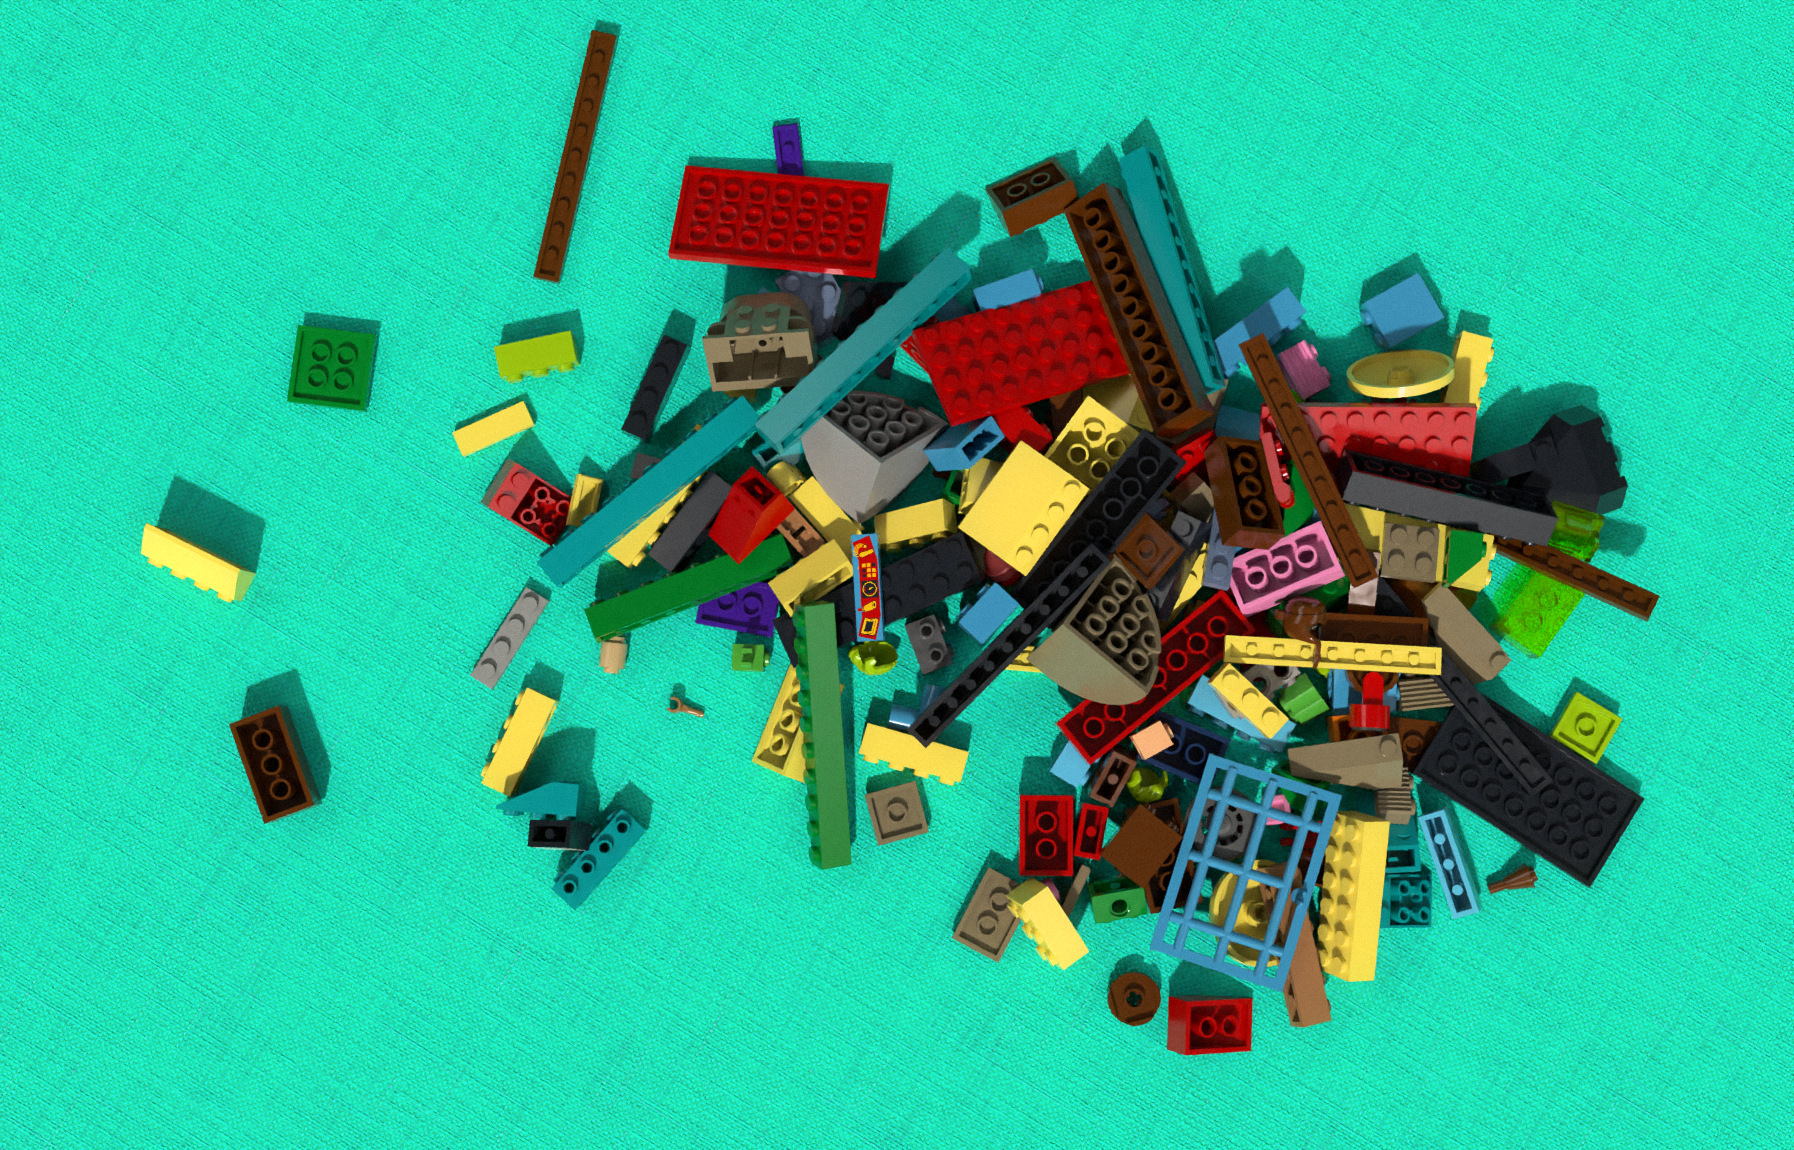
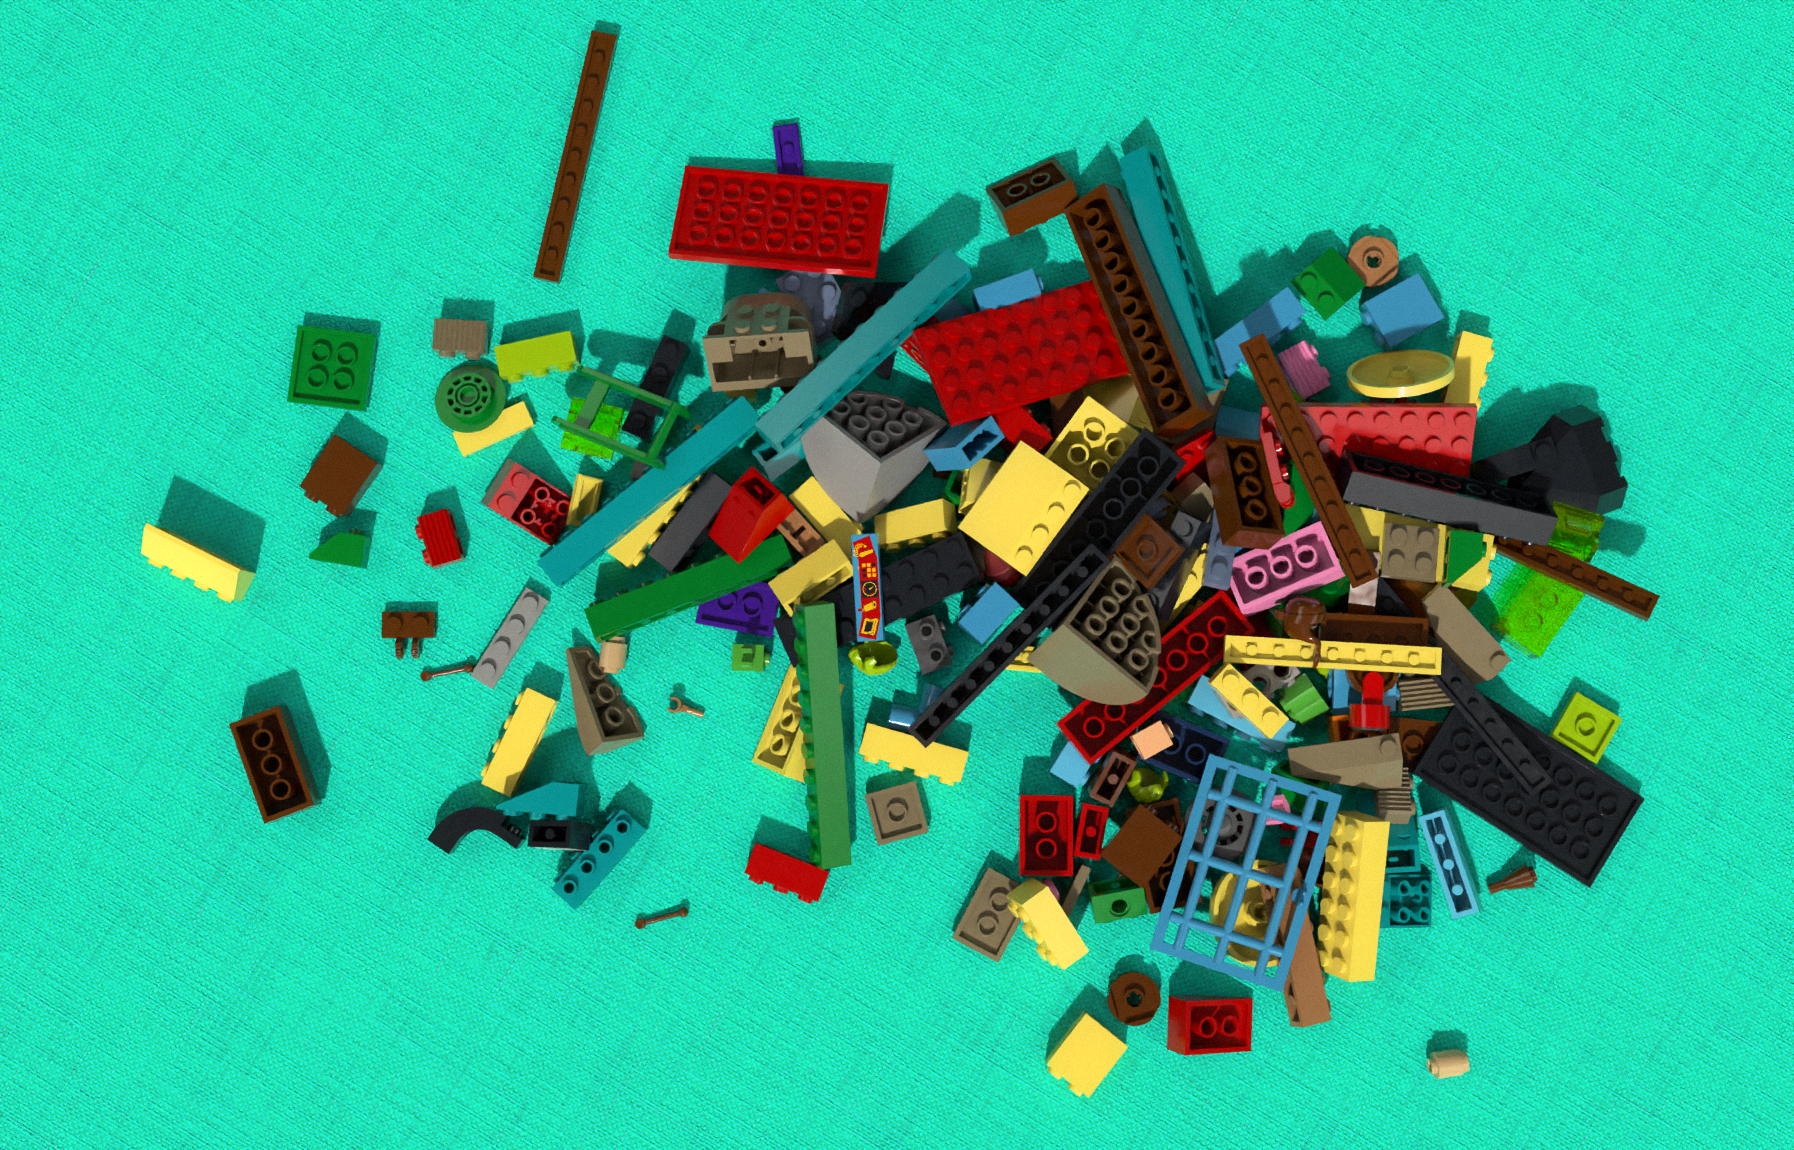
light yellow piece [766,461,807,499] -> none
none -> reddish brown brick [299,434,383,518]
none -> green slope [309,528,372,569]
none -> reddish brown hinge [382,612,436,659]
none -> red brick [415,508,465,569]
none -> reddish brown hinge [420,663,474,681]
none -> black arch [427,807,526,854]
none -> dark tan brick [432,318,490,360]
none -> green wheel [435,364,506,433]
none -> green piece [551,365,691,470]
none -> clear neon green panel [560,397,624,460]
none -> dark tan wedge [565,646,645,756]
none -> reddish brown hinge [635,907,689,929]
none -> red brick [744,842,831,904]
none -> light yellow brick [1045,1010,1128,1098]
none -> green slope [1291,247,1367,321]
none -> medium nougat plate [1345,236,1399,289]
none -> tan brick [1427,1049,1469,1079]

